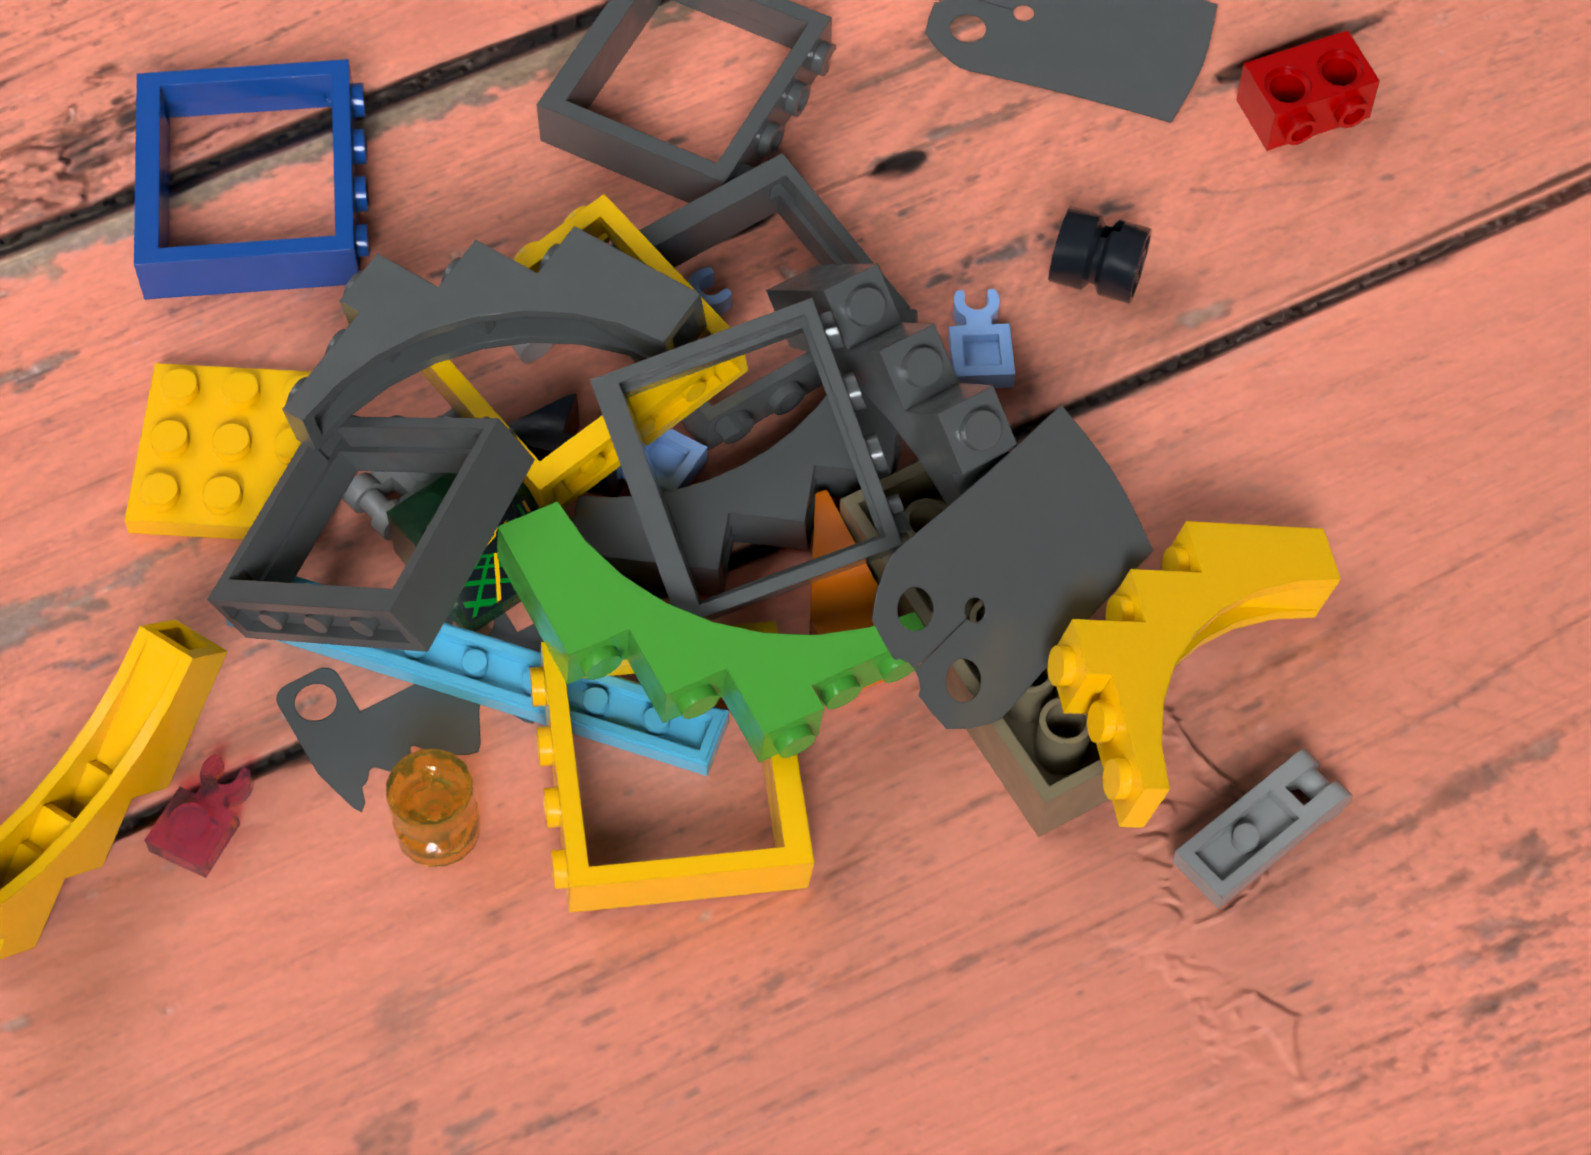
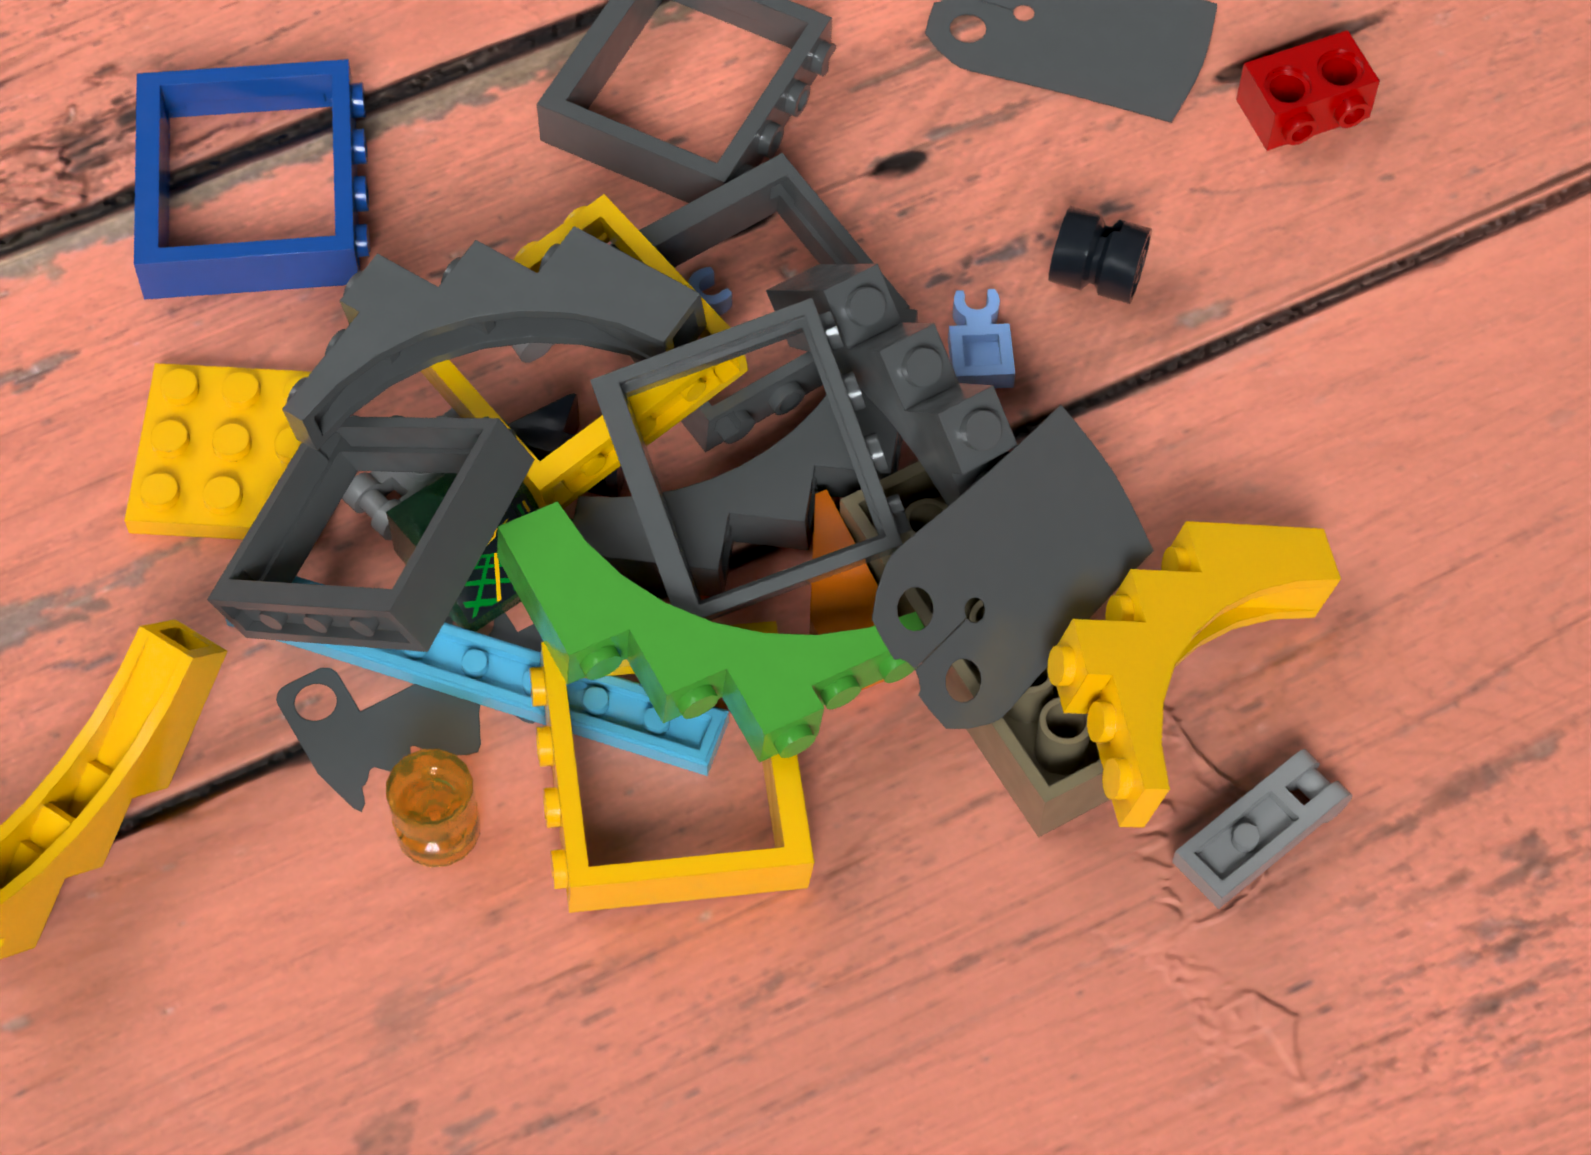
clear pink plate [144,754,254,878] -> none
light blue plate [622,429,708,492] -> none

